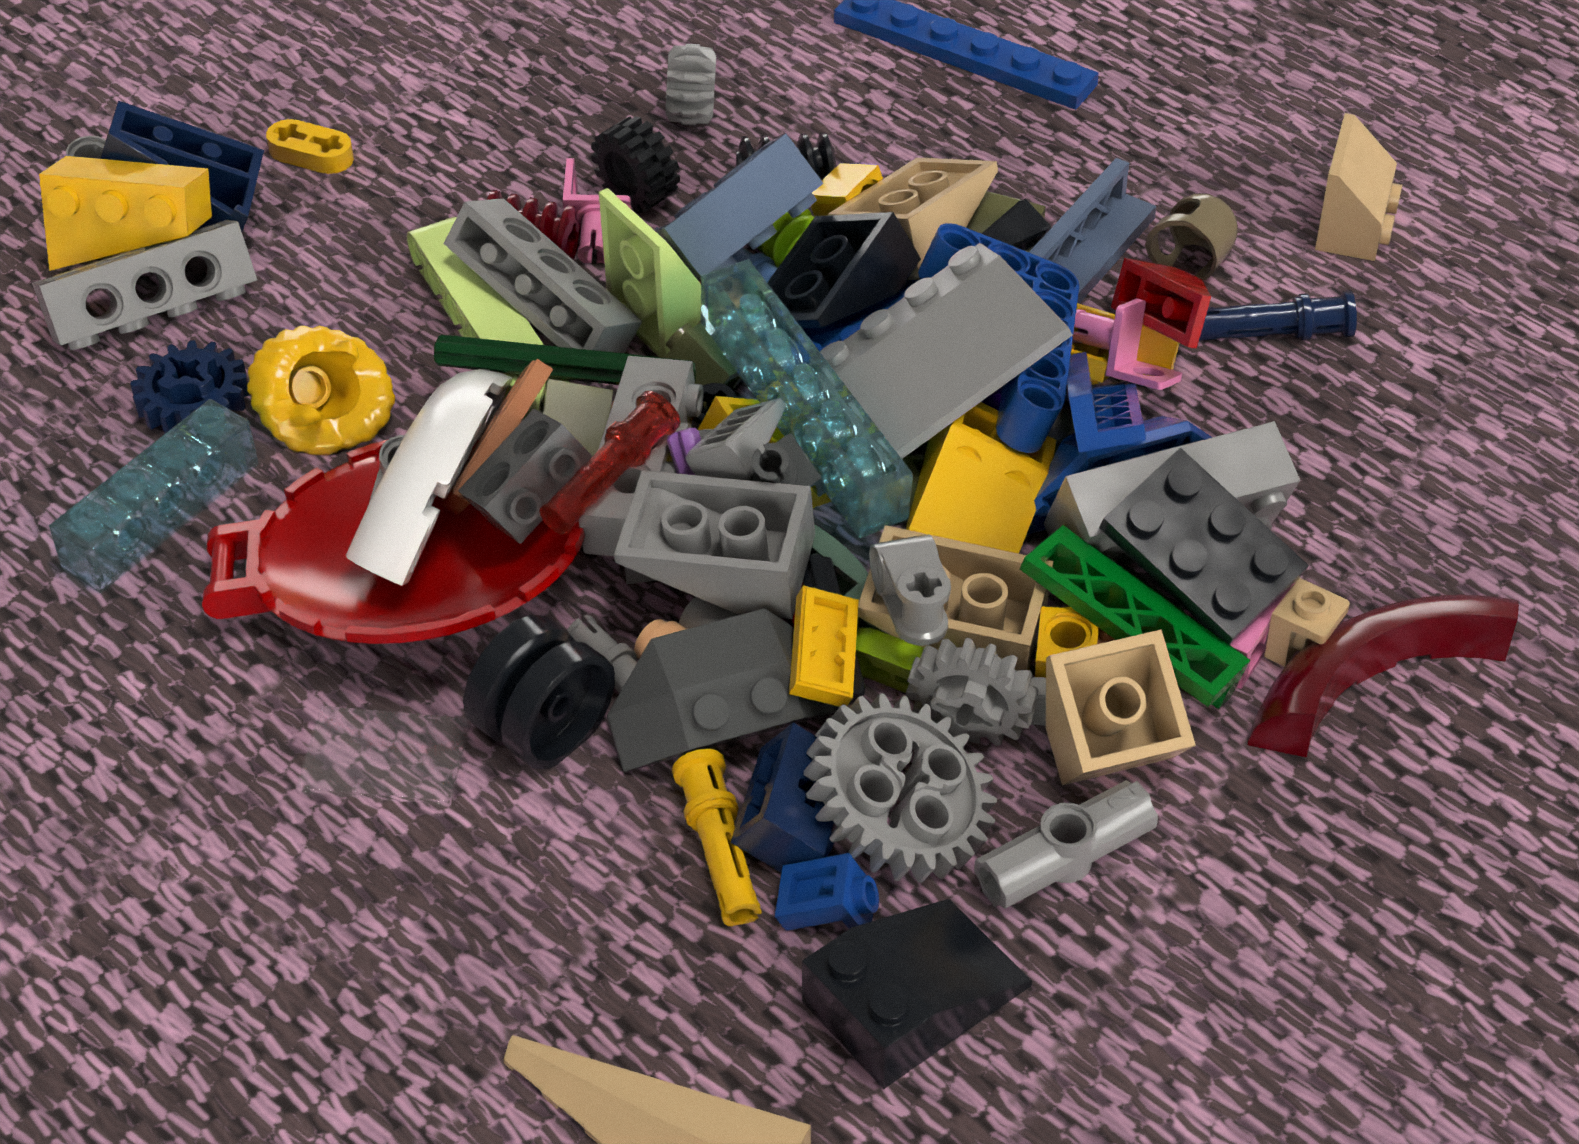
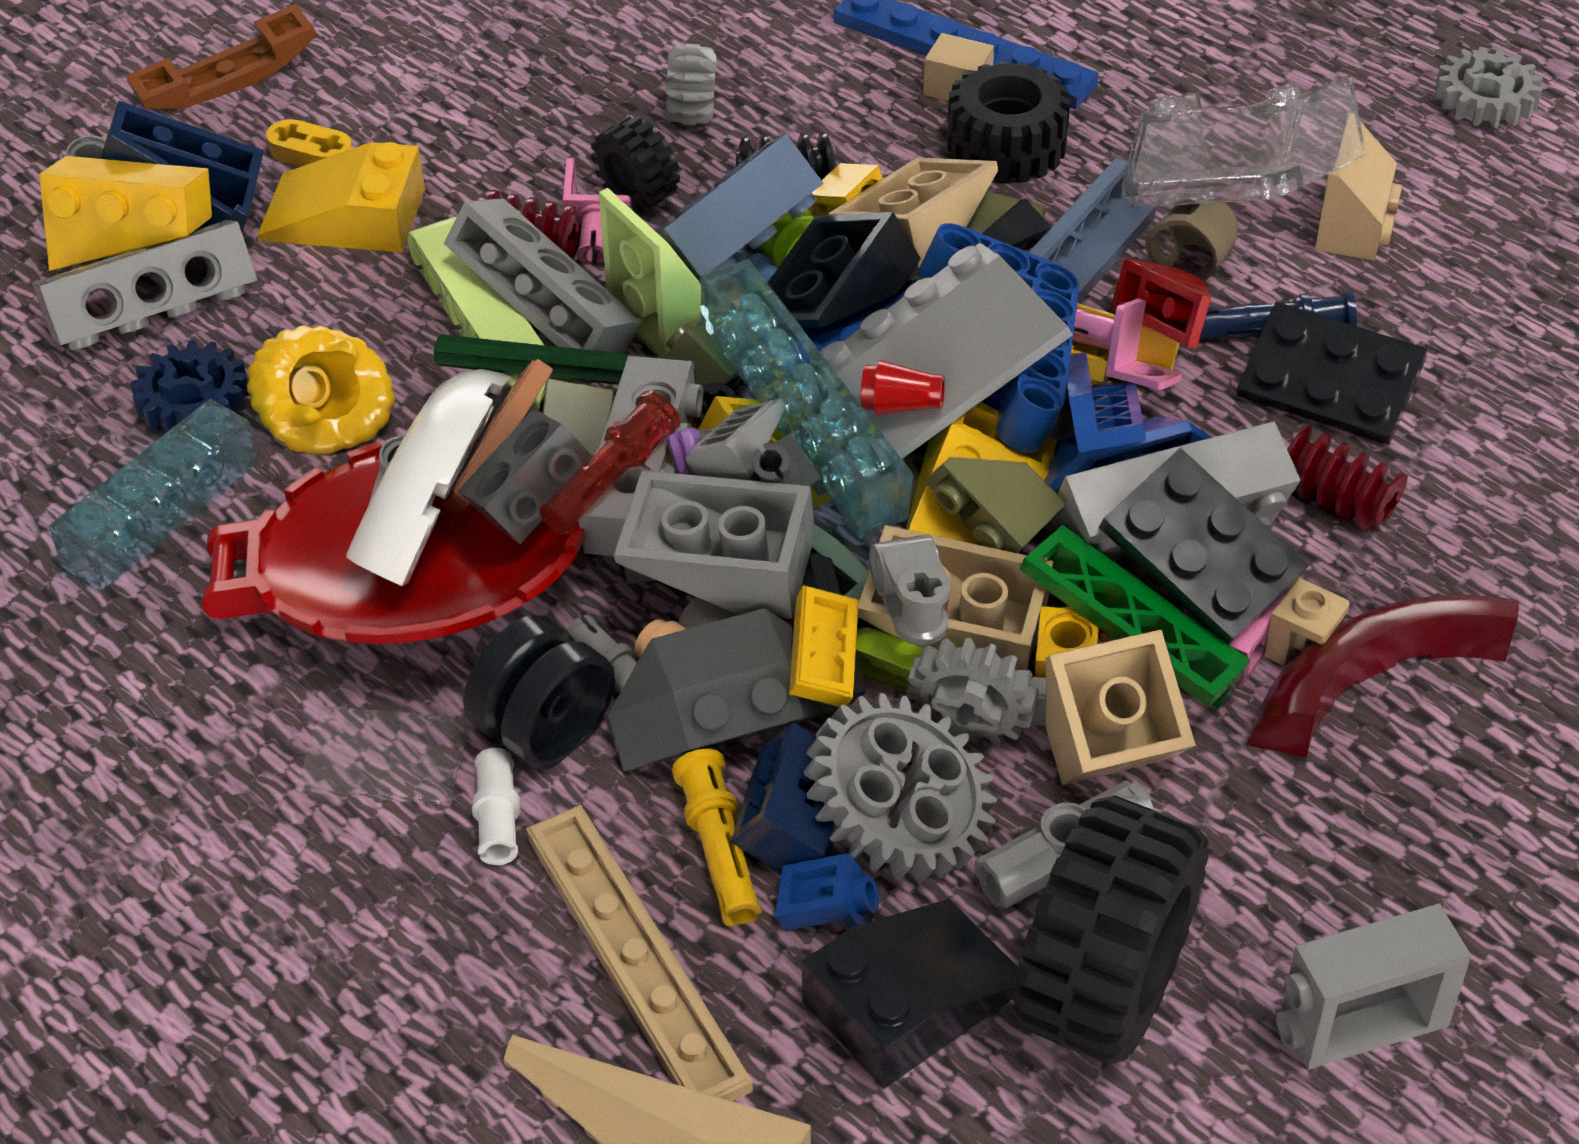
none -> dark orange slope [126,4,316,109]
none -> yellow slope [257,142,425,253]
none -> white pin [472,748,521,865]
none -> tan tile [526,805,753,1101]
none -> red cone [861,360,945,416]
none -> tan brick [923,33,994,101]
none -> olive slope [924,457,1066,553]
none -> black tyre [947,62,1070,183]
none -> black tyre [1012,795,1209,1064]
none -> clear windscreen [1122,76,1366,207]
none -> black plate [1237,301,1427,445]
none -> light grey window [1276,903,1471,1070]
none -> dark red piece [1287,425,1408,532]
none -> light grey gear [1435,47,1543,128]

